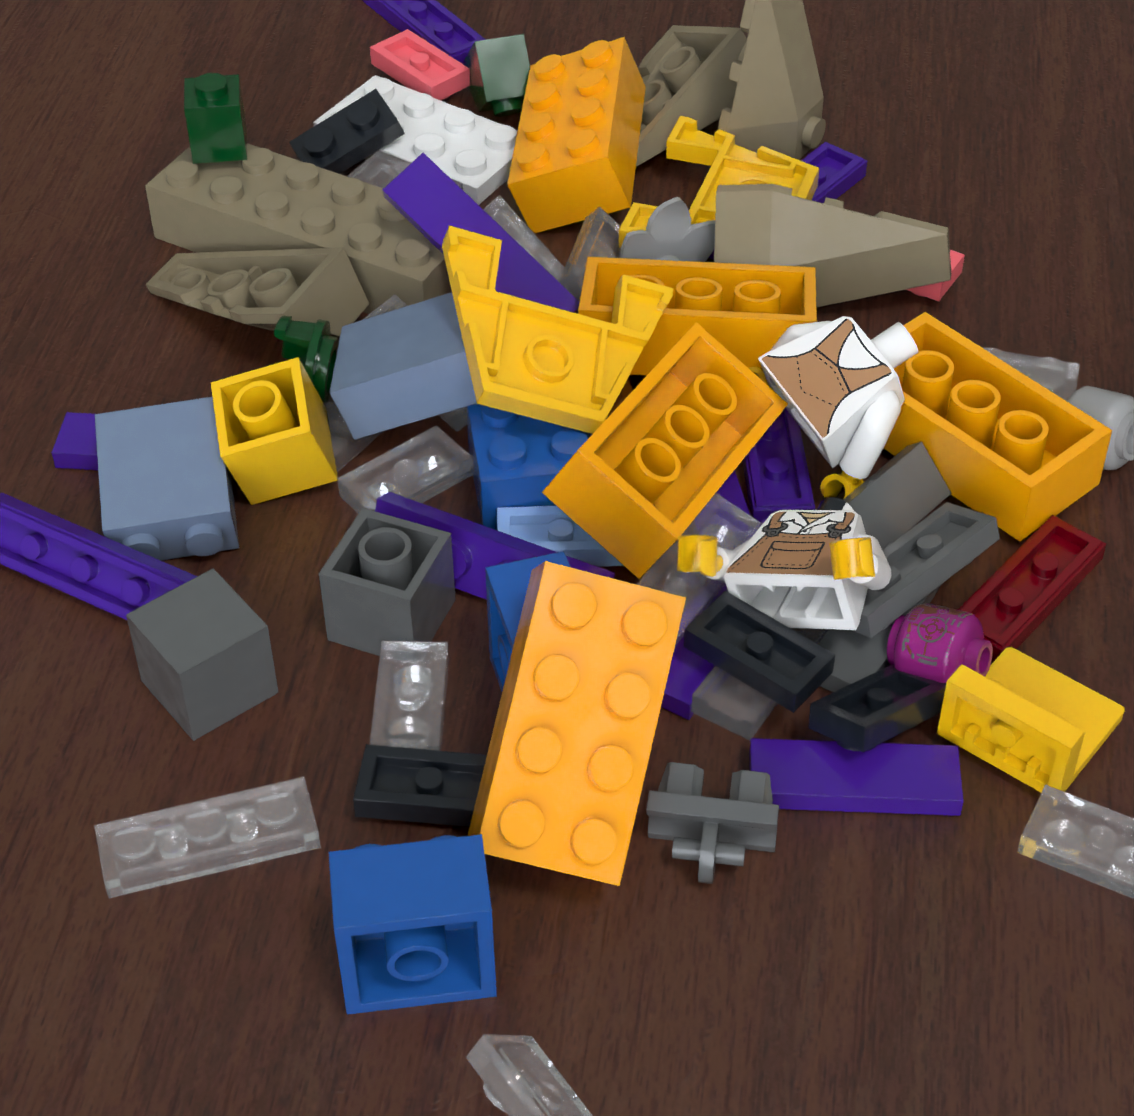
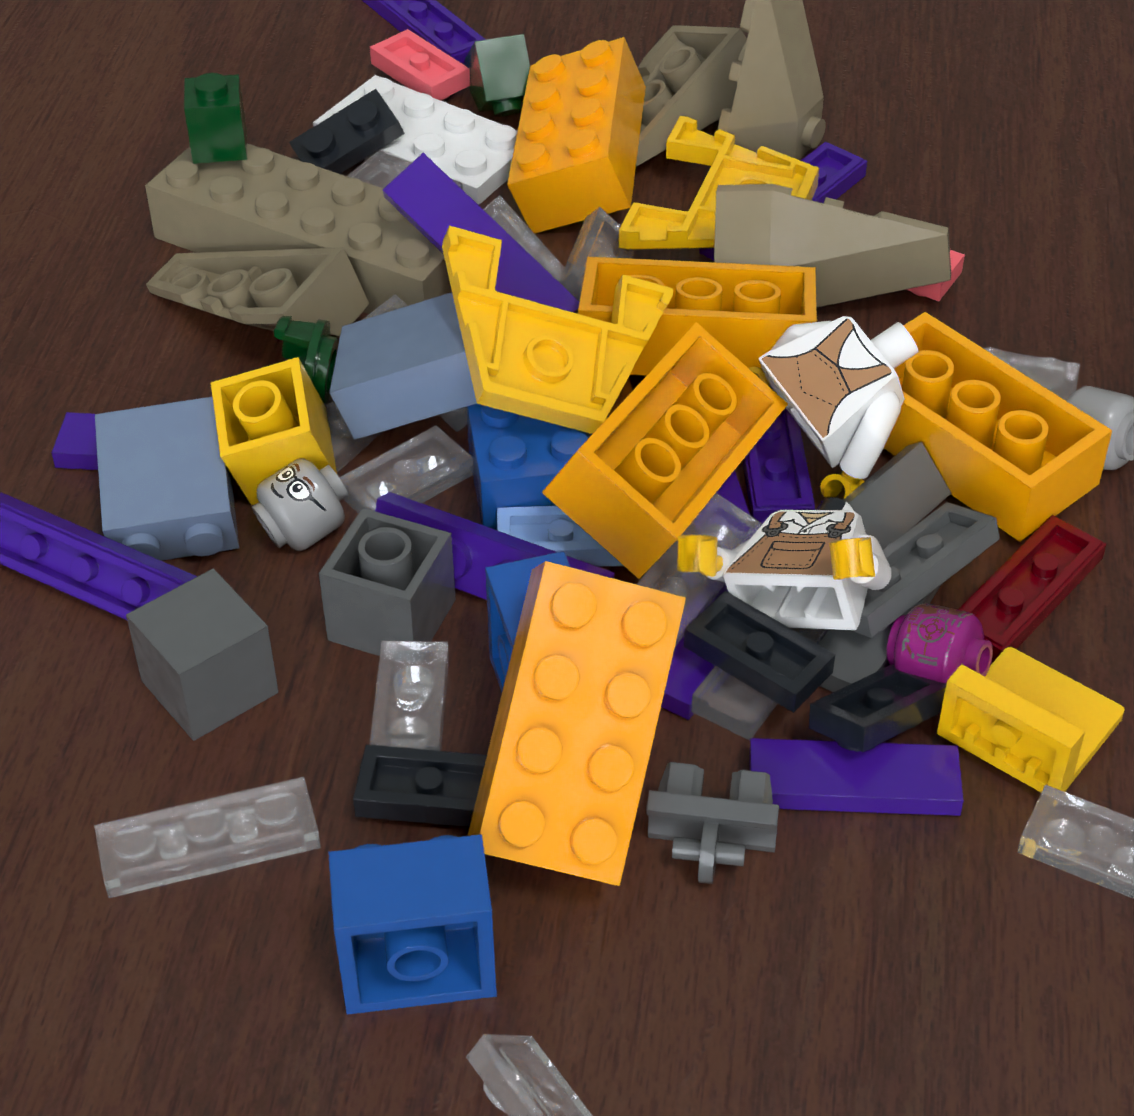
light grey plate [620,197,715,262] -> none
none -> light grey head [252,458,349,551]

